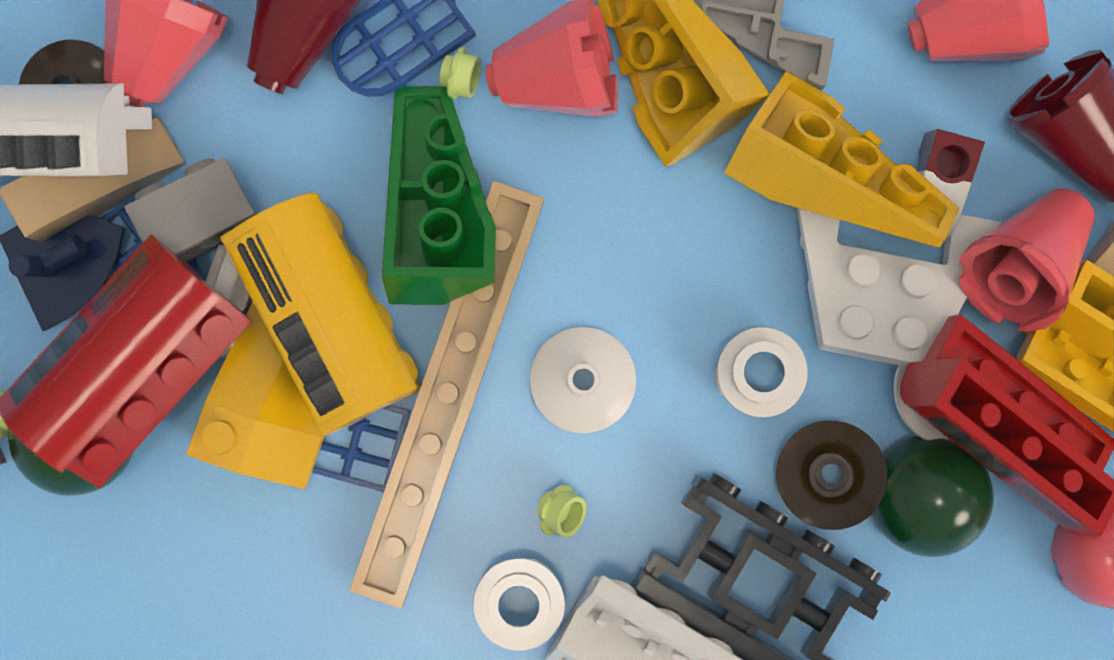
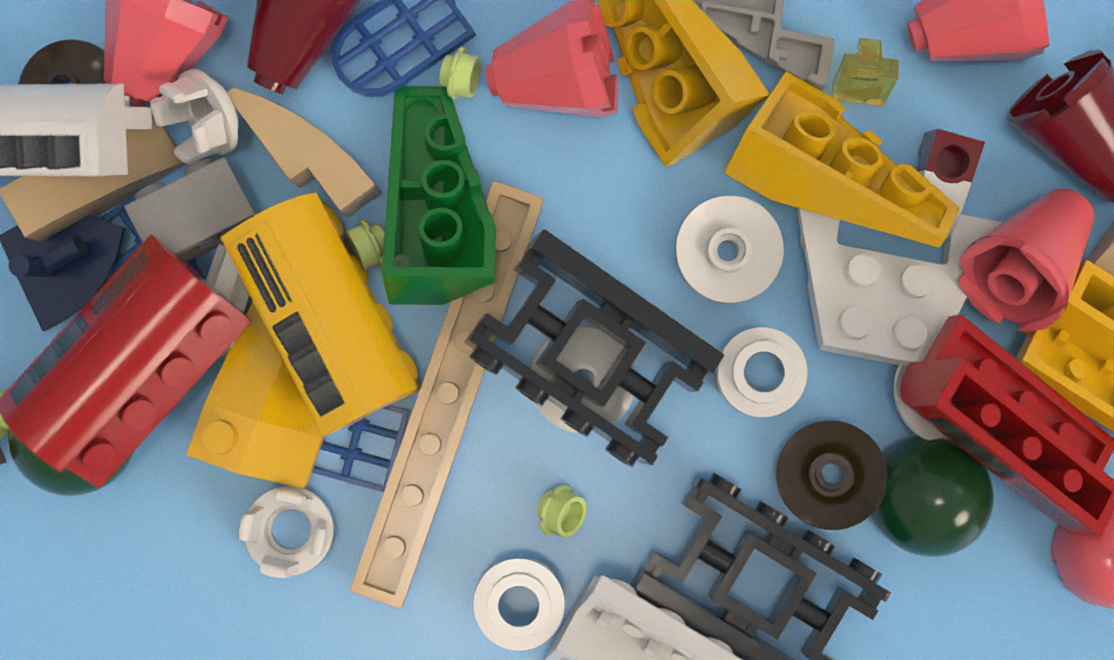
none -> white piece [150,68,238,166]
none -> tan slope [227,87,382,218]
none -> white piece [238,486,334,578]
none -> yellowish green plate [346,219,385,270]
none -> black fence [464,229,724,467]
none -> white dish [676,196,784,303]
none -> clear yellow tile [832,38,899,106]

